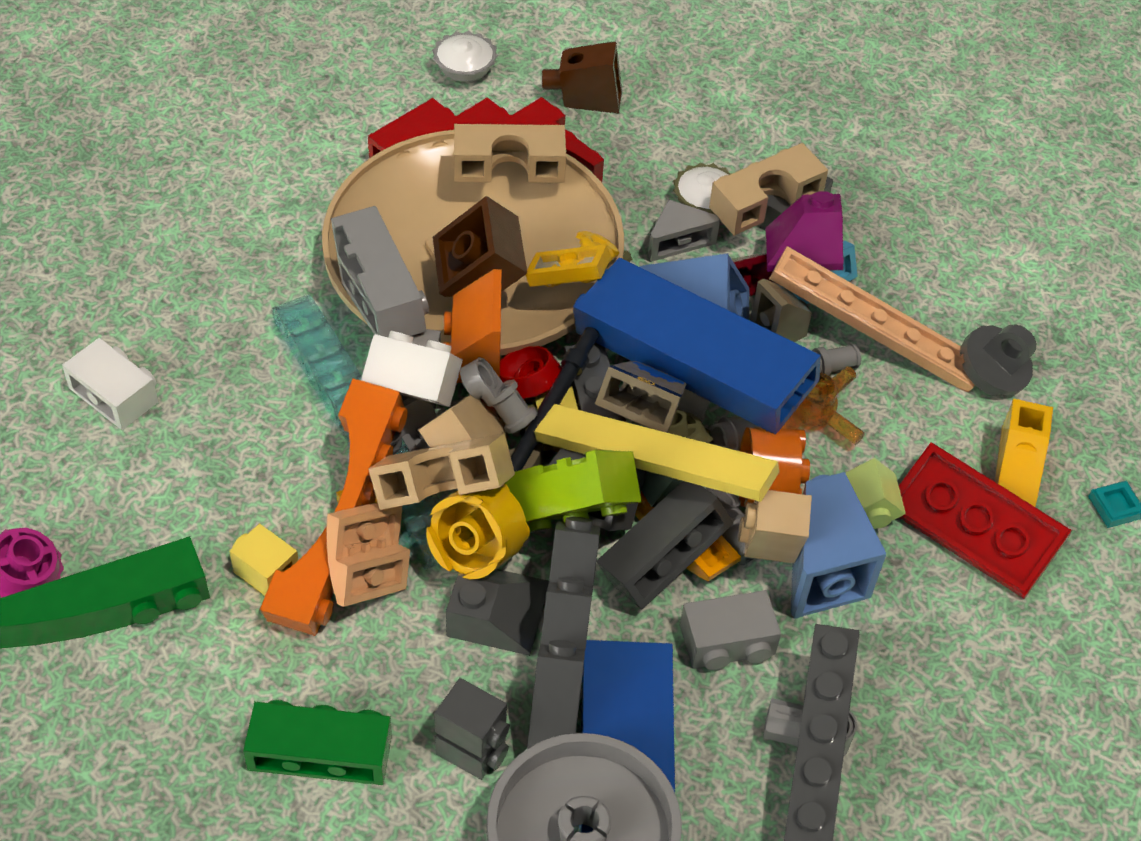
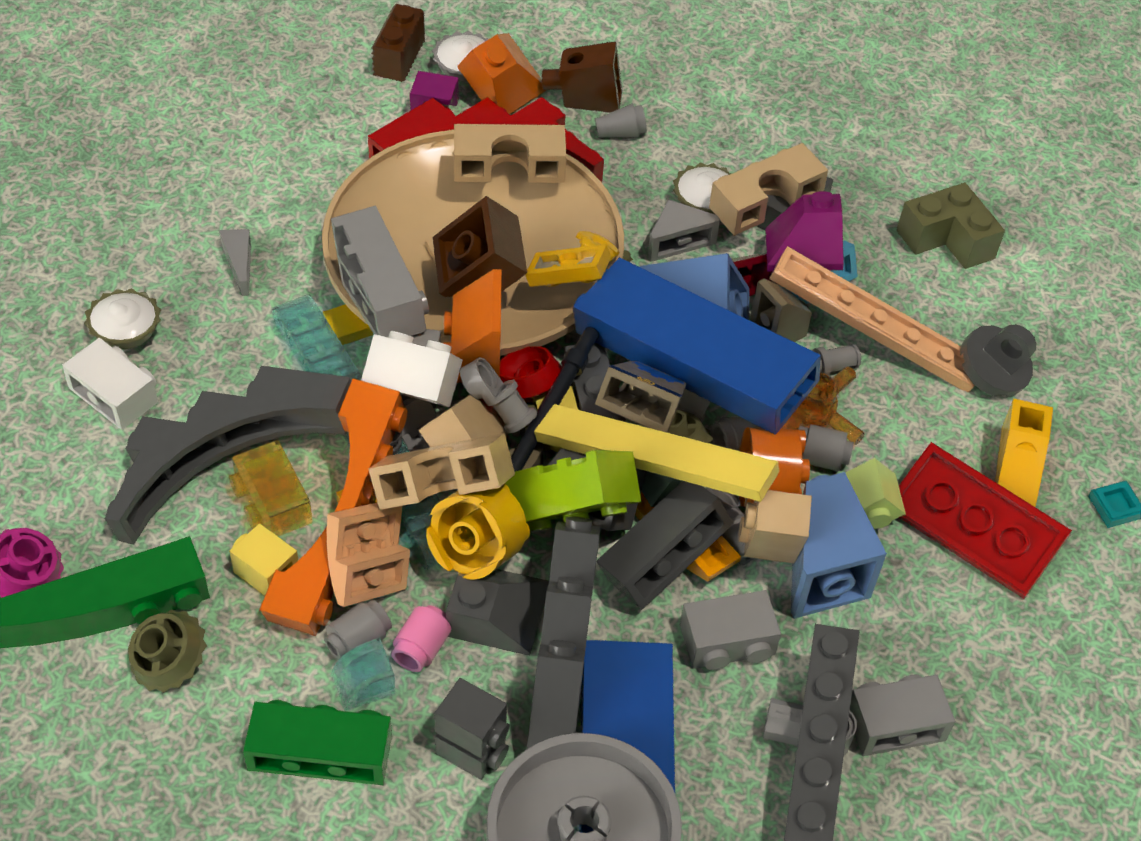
none -> white piece [84,288,161,349]
none -> dark grey arch [104,365,351,545]
none -> olive piece [128,610,207,693]
none -> light grey piece [219,229,251,296]
none -> clear yellow brick [229,440,313,536]
none -> yellow tile [323,304,373,347]
none -> light grey brick [324,600,392,662]
none -> clear light blue brick [331,638,396,711]
none -> reddish brown brick [371,4,425,82]
none -> bright pink brick [391,605,451,672]
none -> magenta panel [410,71,459,111]
none -> orange slope [457,33,547,114]
none -> light grey cone [595,103,647,139]
none -> light grey brick [799,424,854,471]
none -> light grey brick [850,674,956,756]
none -> olive brick [896,182,1005,269]

